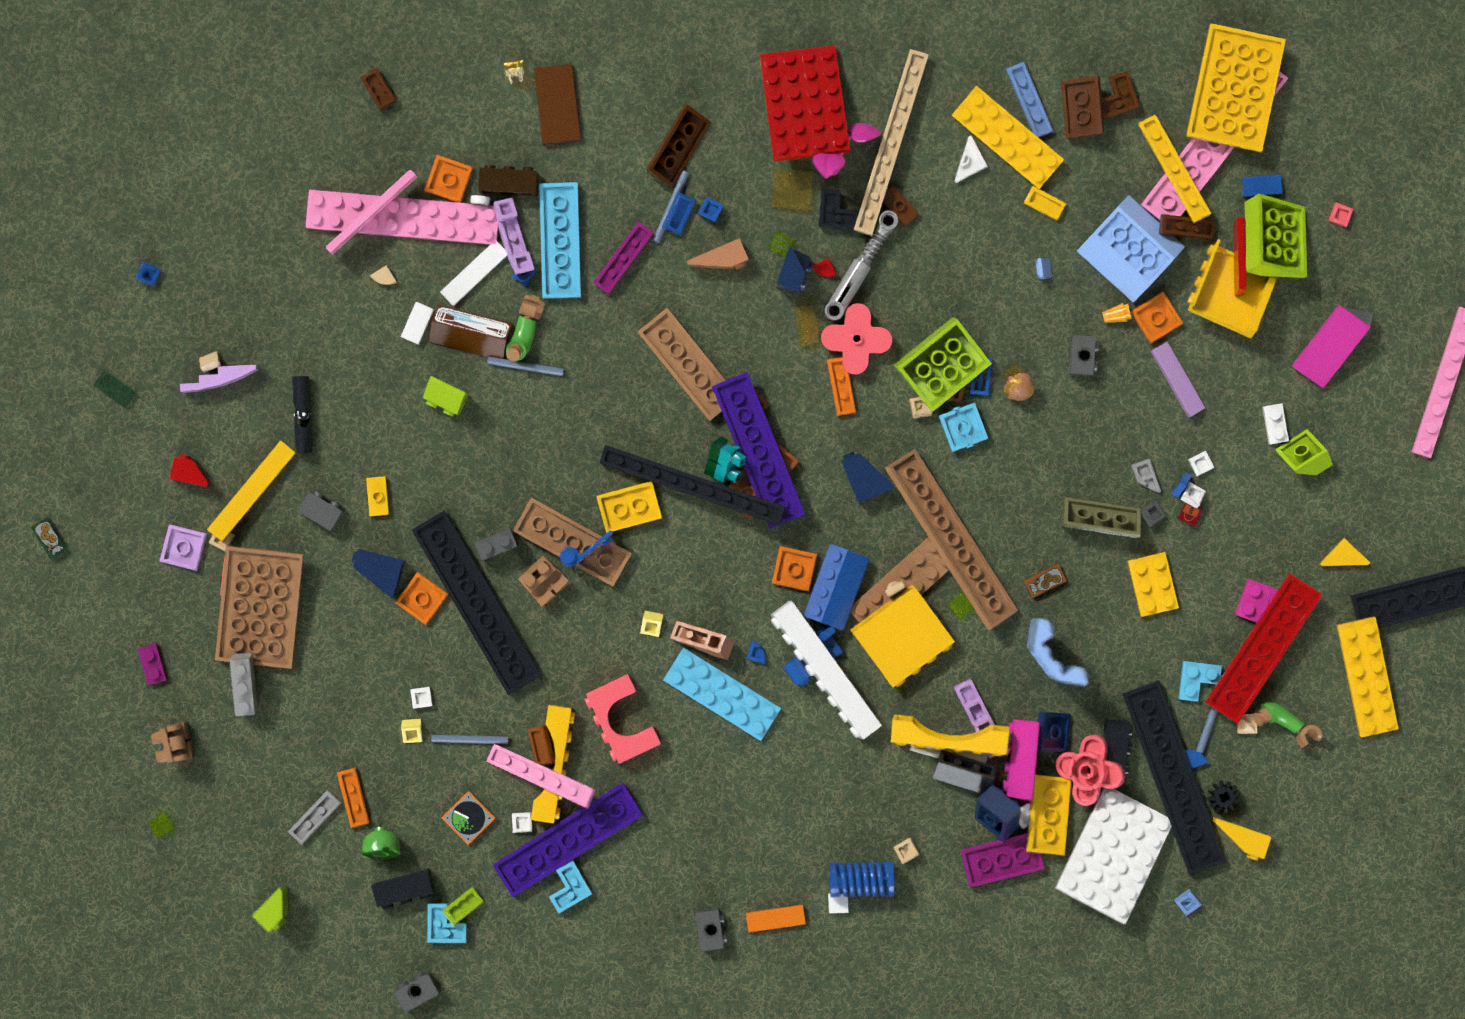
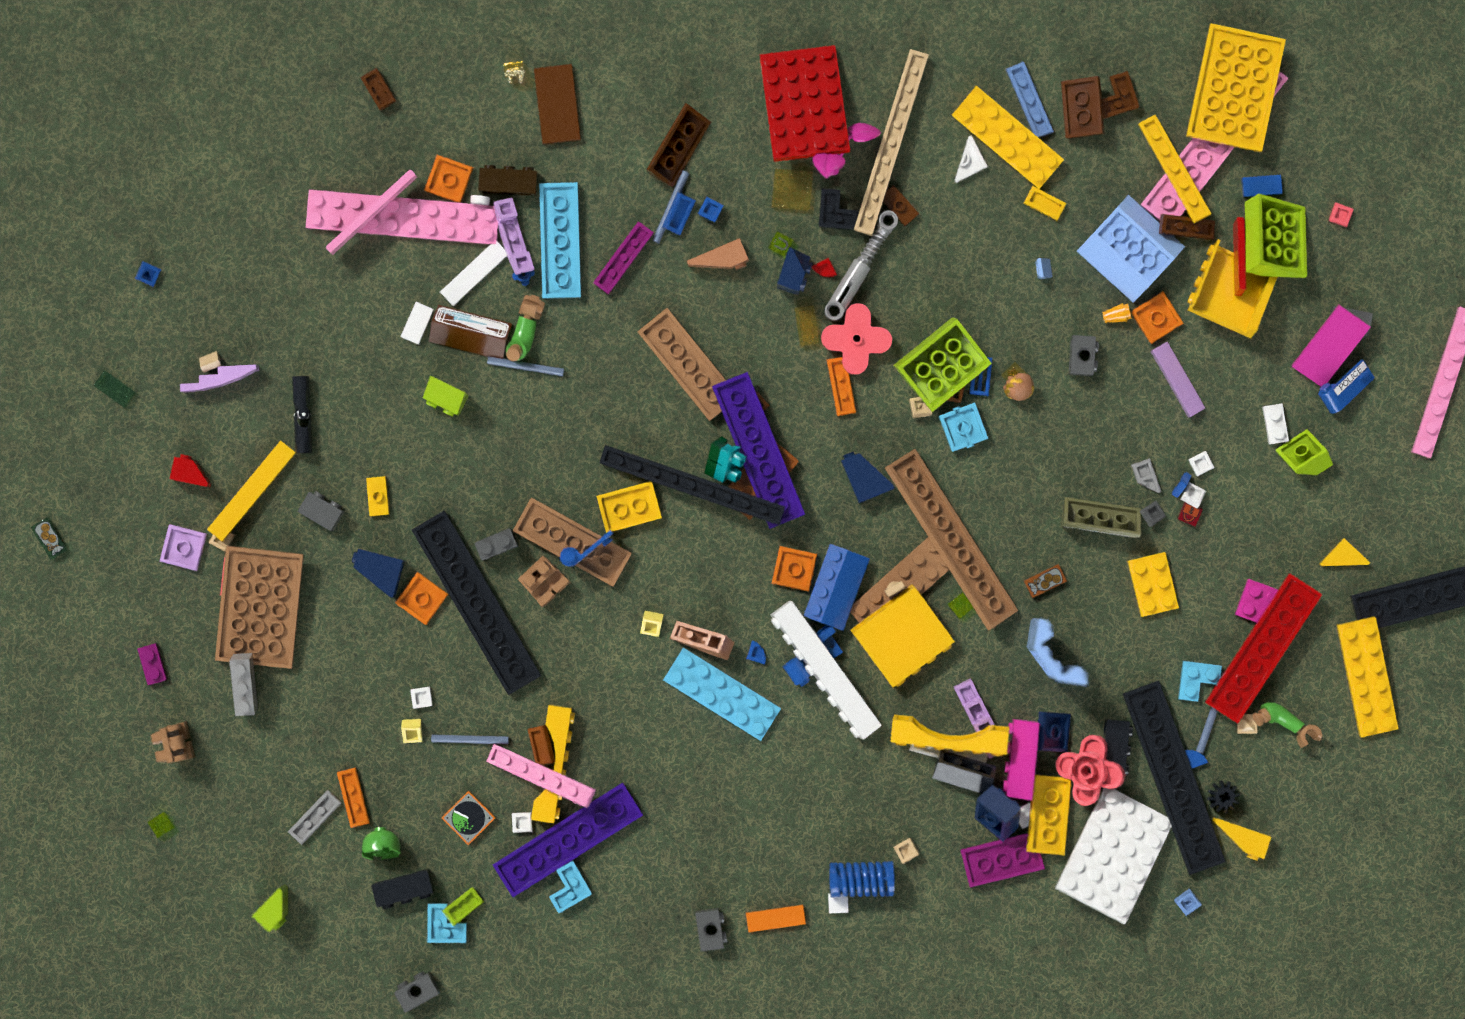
tan tile [370,266,397,285] -> none
coral arch [585,674,661,764] -> none
none -> blue door [1318,360,1375,414]

